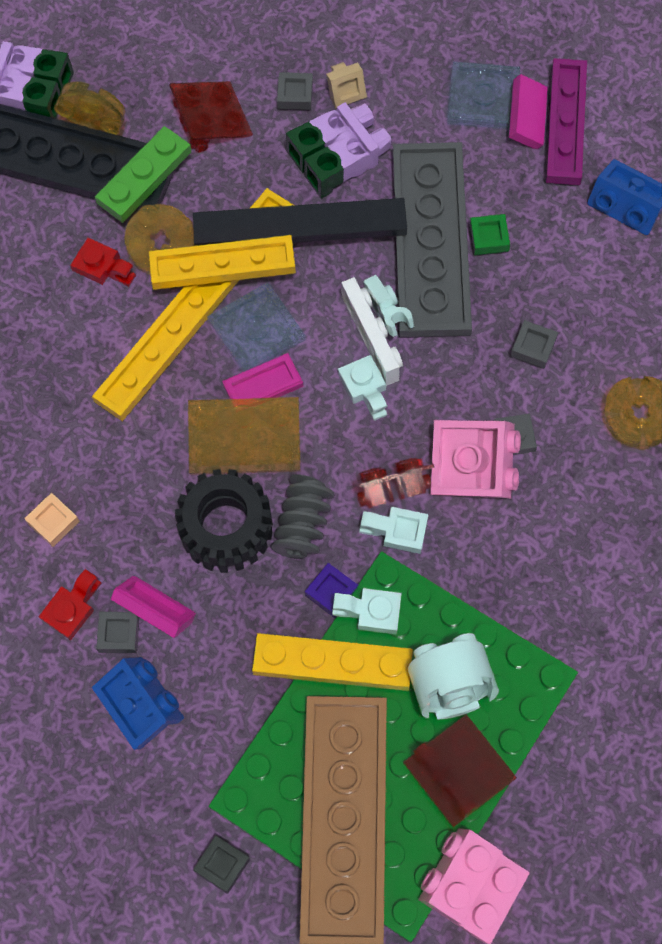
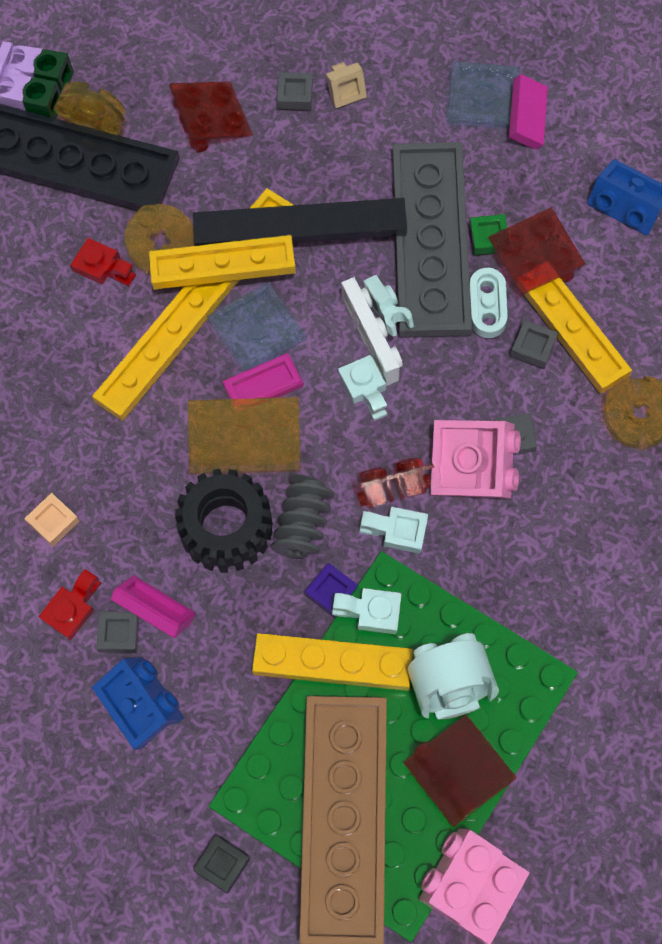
bright green plate [95,126,192,223] -> none
hips [286,102,391,199] -> none
magenta plate [546,58,587,185] -> none
none -> light aqua plate [470,268,508,338]
none -> clear red hinge [488,207,586,295]
none -> yellow plate [517,262,632,394]

